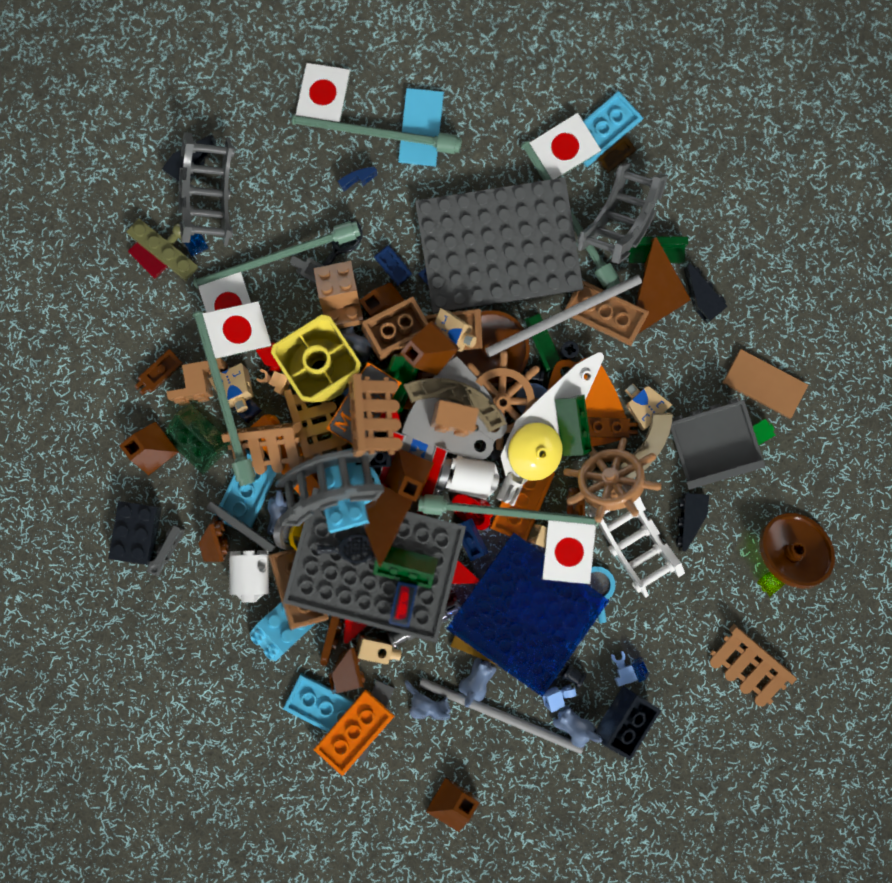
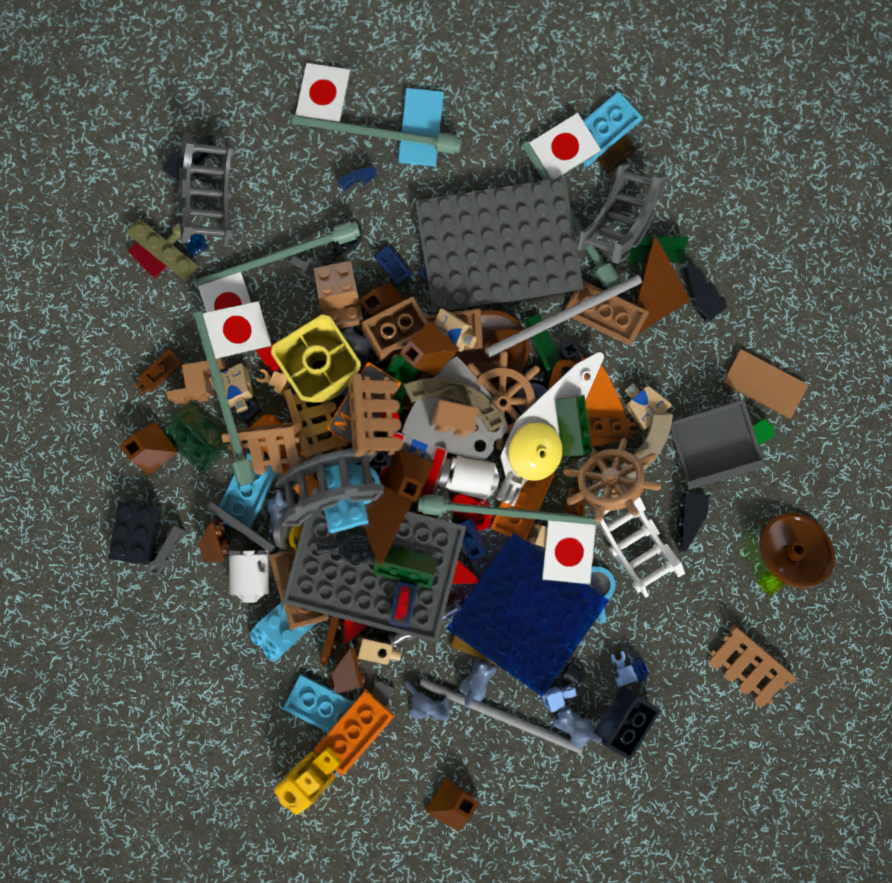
none -> yellow piece [274,747,342,815]

